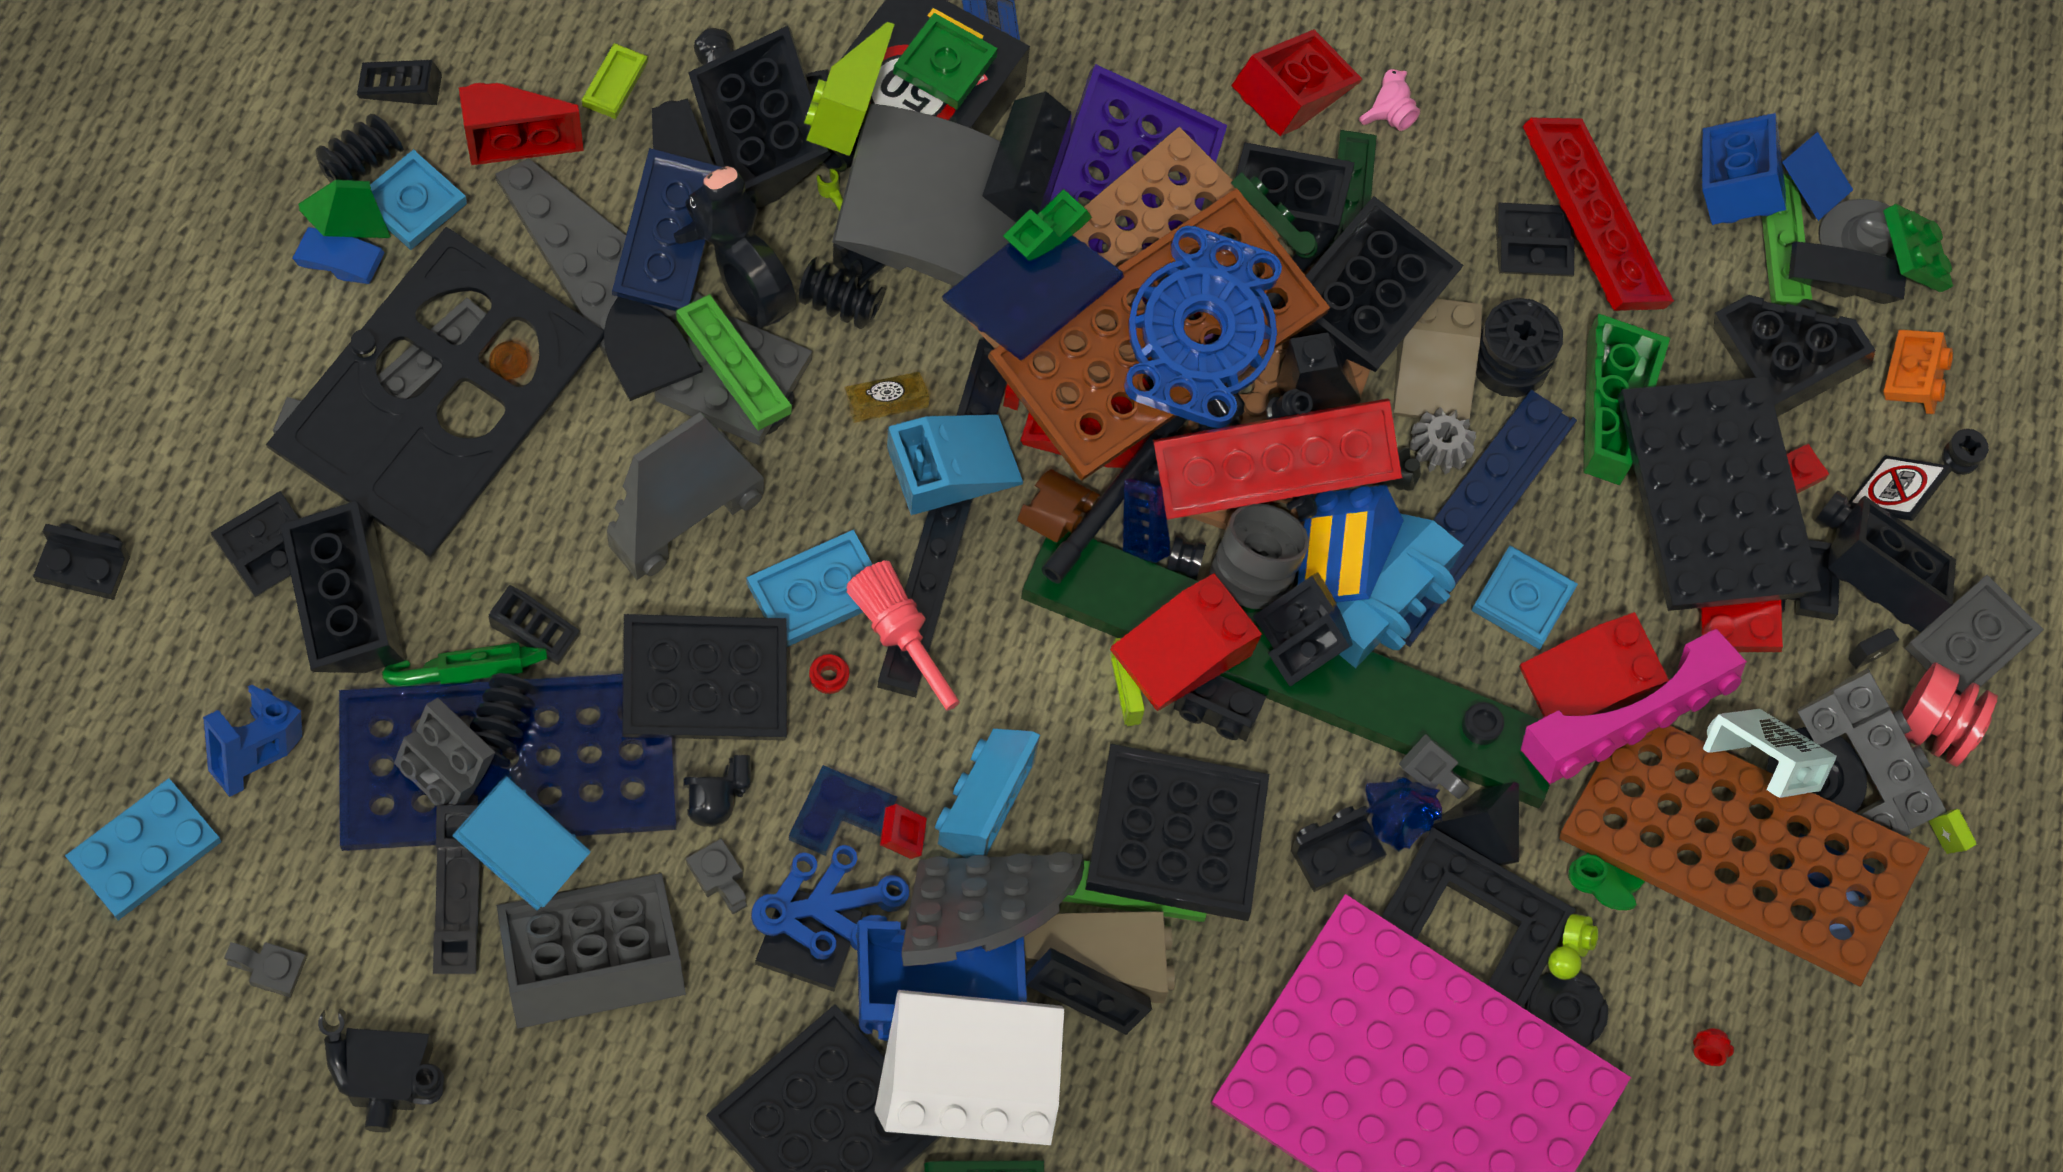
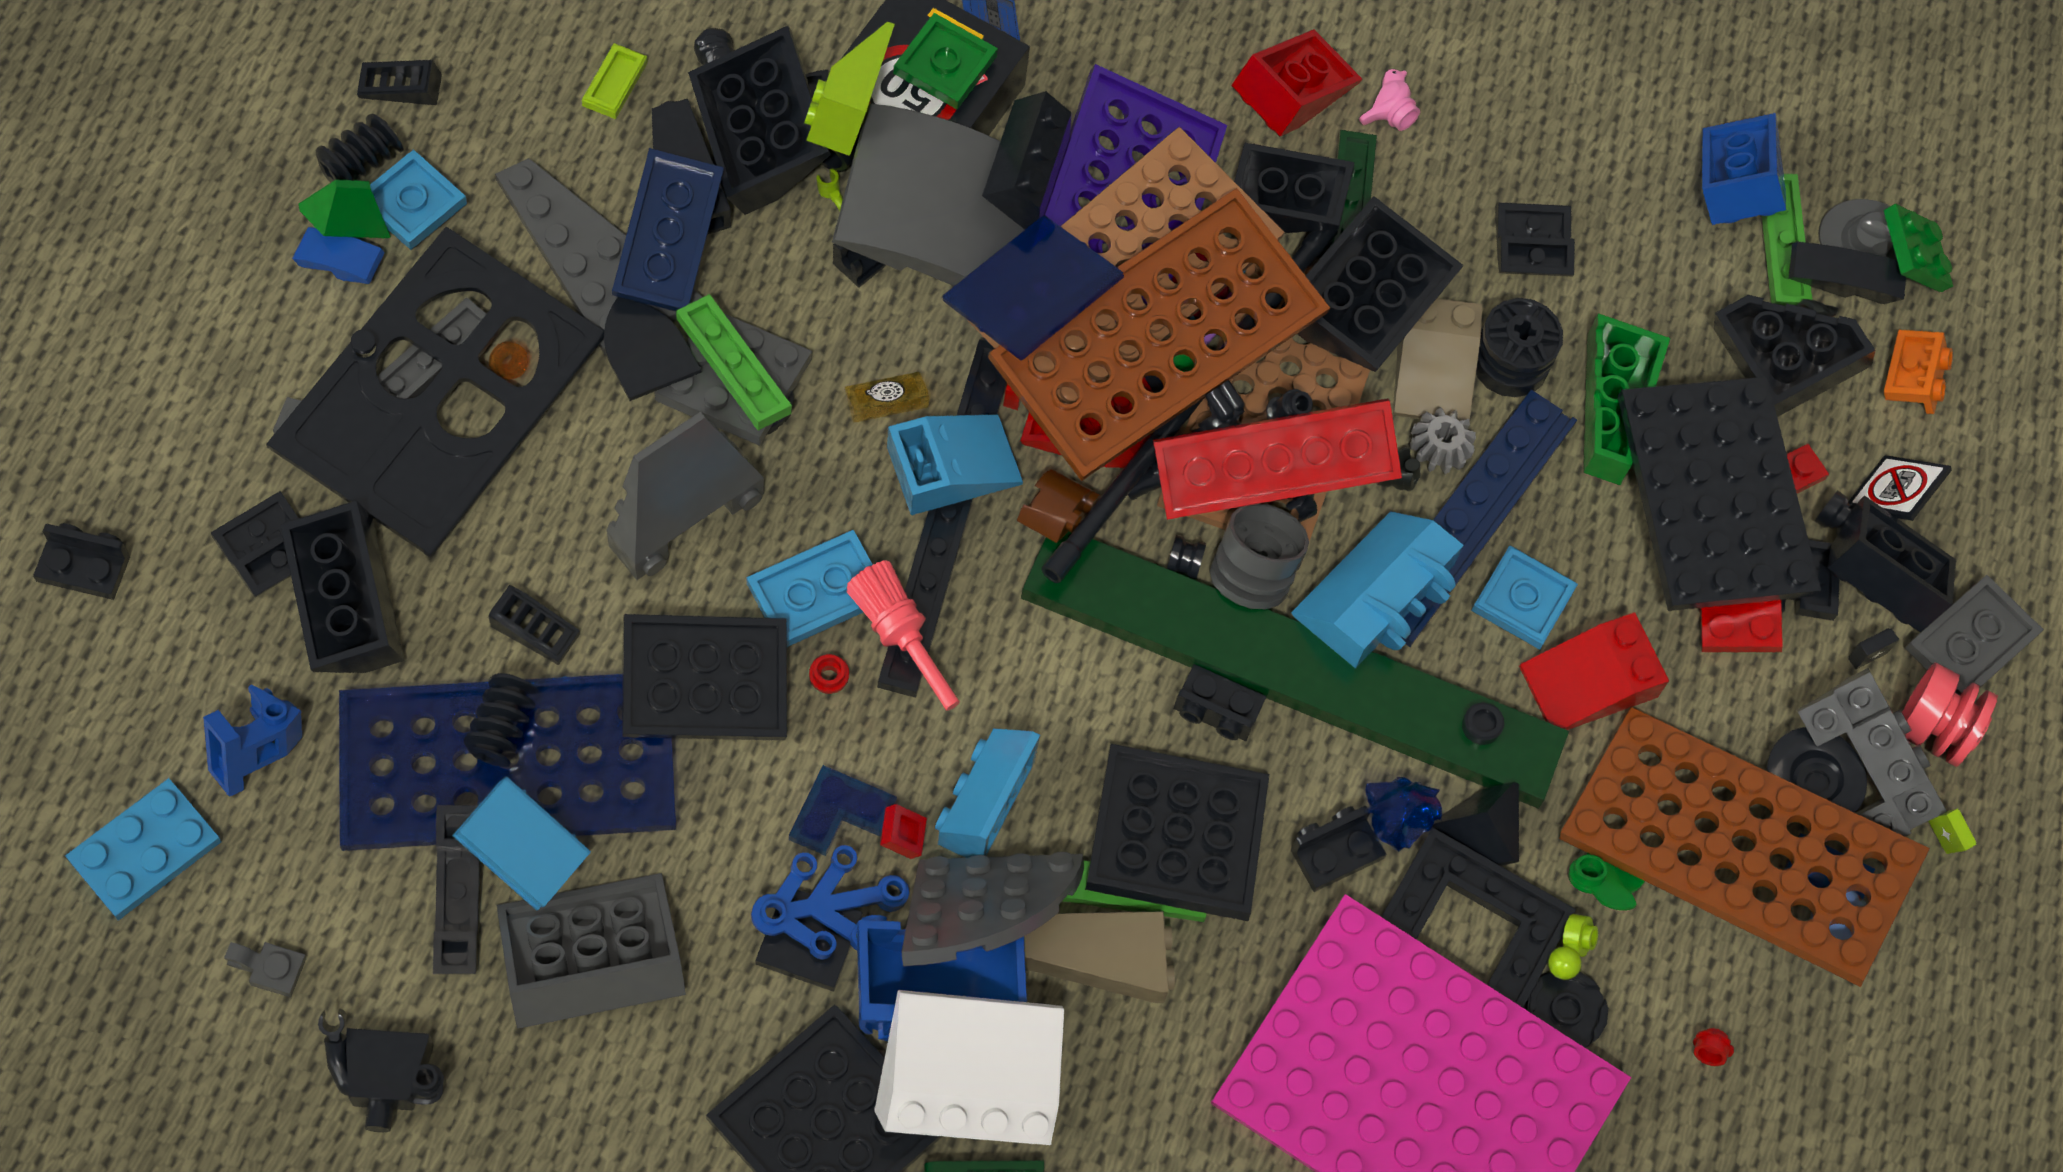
green plate [382,642,547,687] -> none
dark grey slope [394,698,495,806] -> none
red slope [458,83,584,166] -> none
black animal [674,166,796,328] -> none
black piece [683,755,751,827] -> none
dark grey plate [686,838,747,914] -> none
black piece [799,257,886,329] -> none
green slope [1003,189,1092,261] -> none
black plate [1026,948,1152,1035] -> none
red slope [1110,573,1262,711] -> none
lime tile [1110,638,1145,726] -> none
clear blue slope [1123,478,1170,563] -> none
blue piece [1124,226,1282,428] -> none
dark green plate [1231,172,1318,259] -> none
black slope [1253,573,1353,686] -> none
black slope [1277,332,1361,412] -> none
blue slope [1298,485,1404,602] -> none
dark grey plate [1399,734,1470,799] -> none
dark pink arch [1521,629,1747,784] -> none
red plate [1522,117,1674,311] -> none
light aqua panel [1703,709,1837,798] -> none
blue sticker [1782,132,1853,221] -> none
black wheel [1942,429,1989,475] -> none

